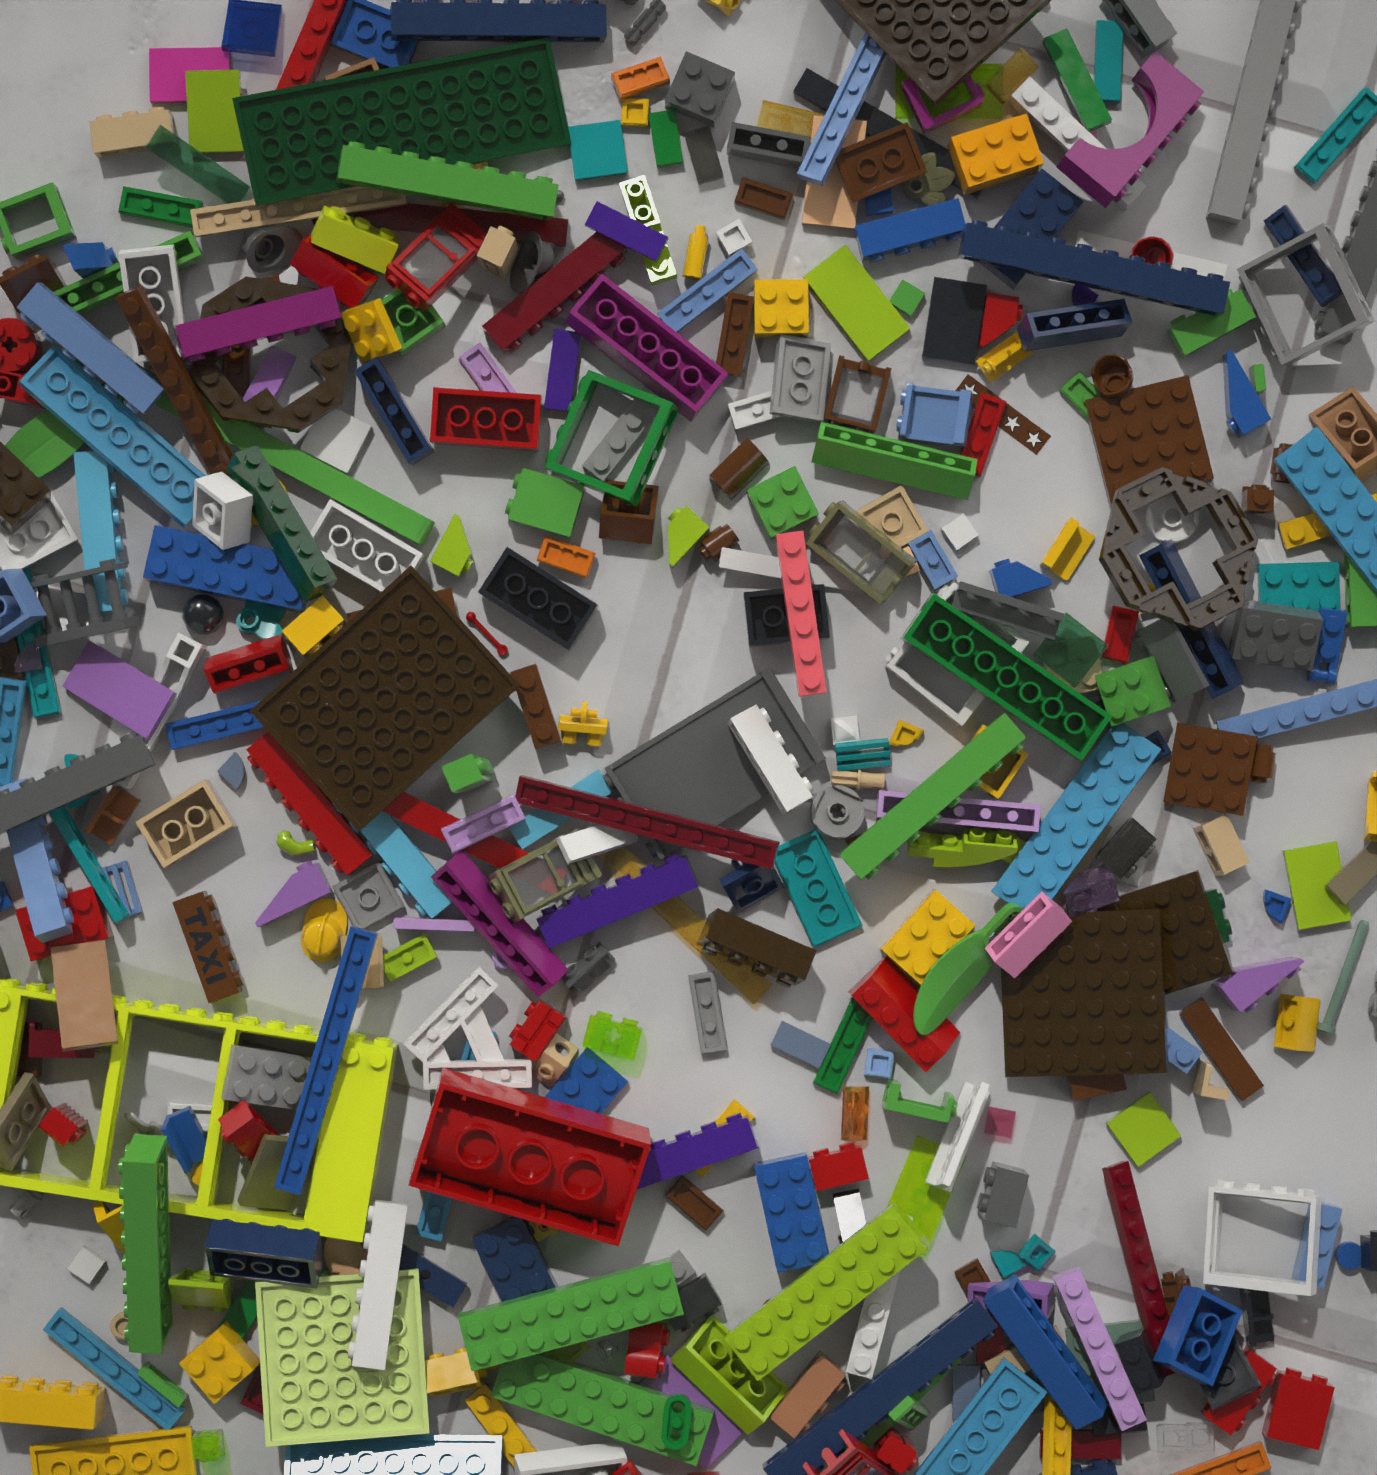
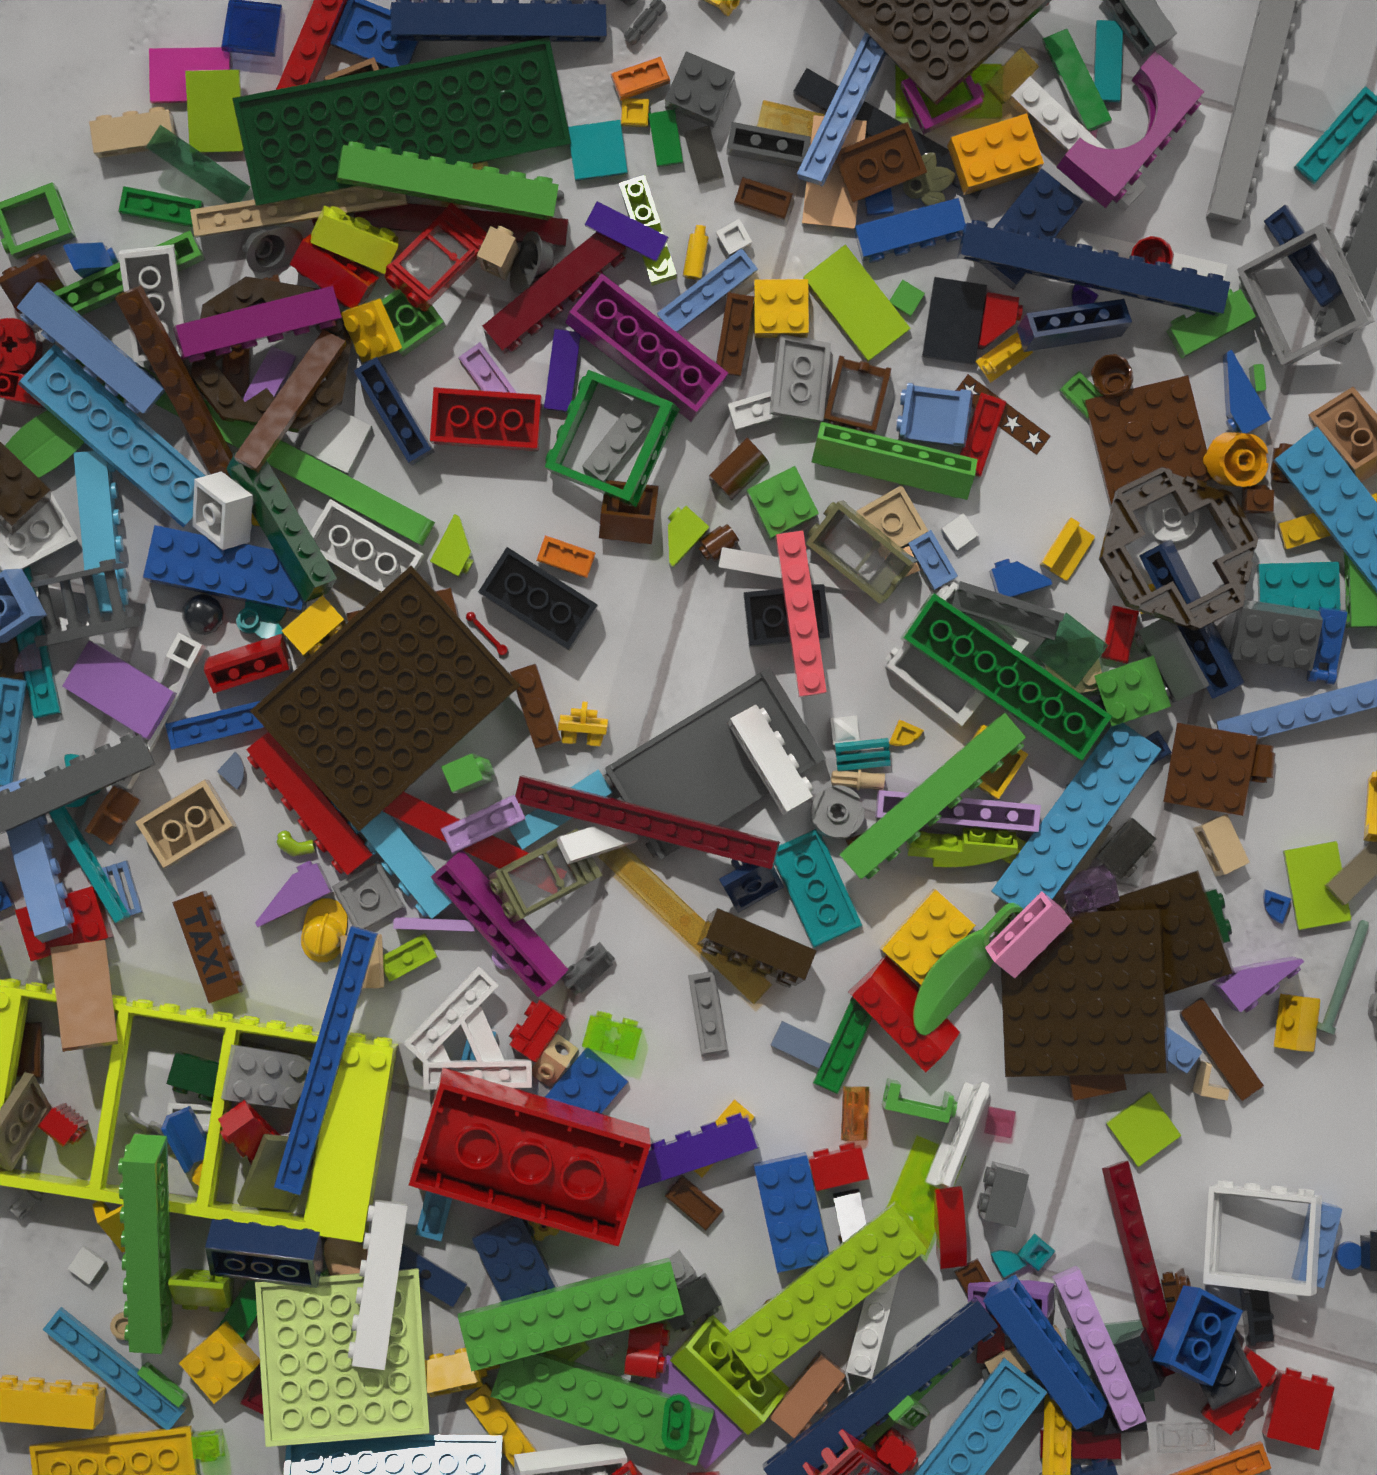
dark red brick [28,1021,100,1058] -> none
bright green panel [505,468,586,539] -> none
dark purple brick [536,853,699,948] -> none
light blue tile [864,1048,895,1079] -> none
sand blue tile [952,1364,980,1420] -> none
none -> dark green brick [166,1051,219,1102]
none -> reddish brown tile [234,330,347,472]
none -> red slope [934,1186,967,1269]
none -> light orange brick [1203,432,1269,487]

